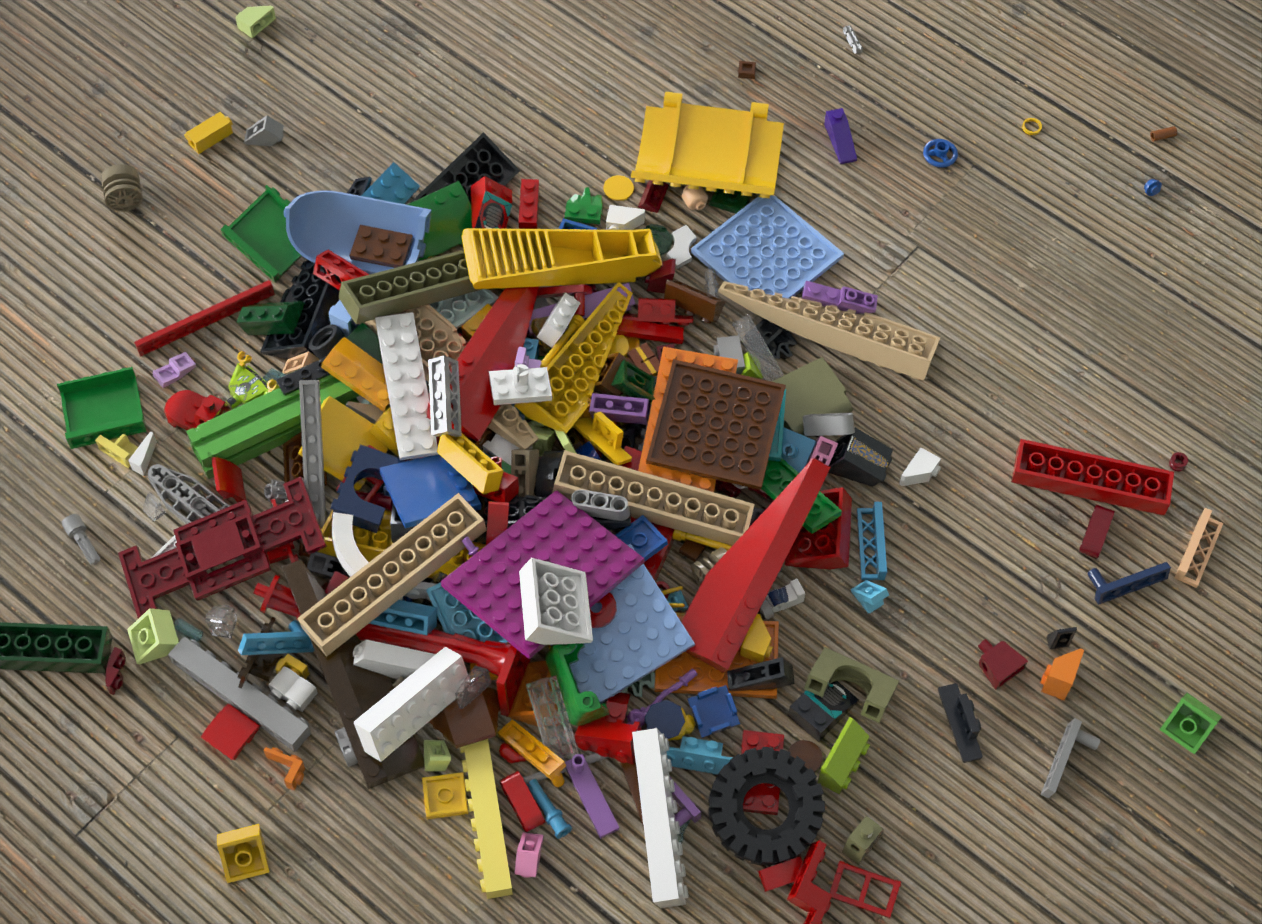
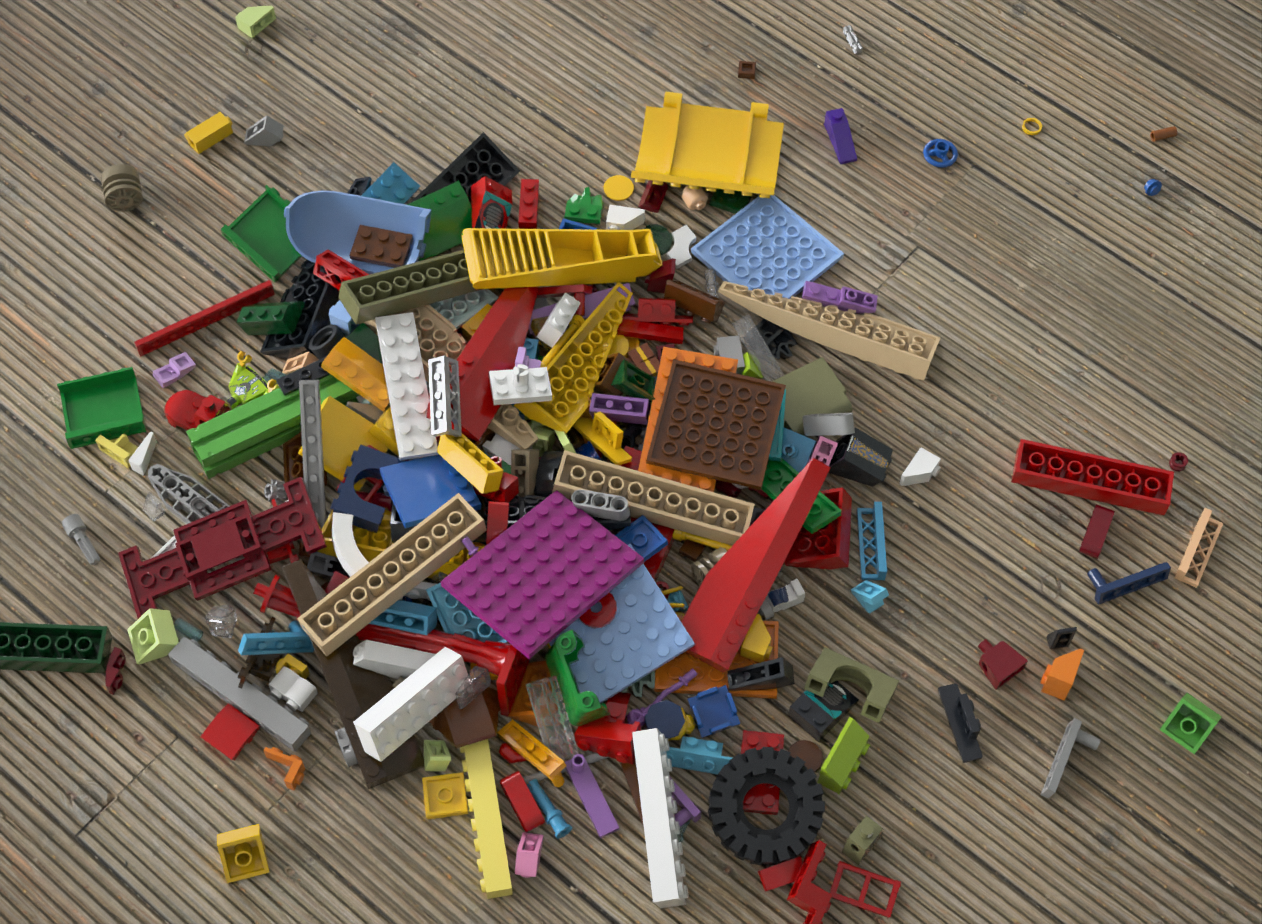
red slope [211,457,246,503] -> none
white slope [519,558,593,645] -> none

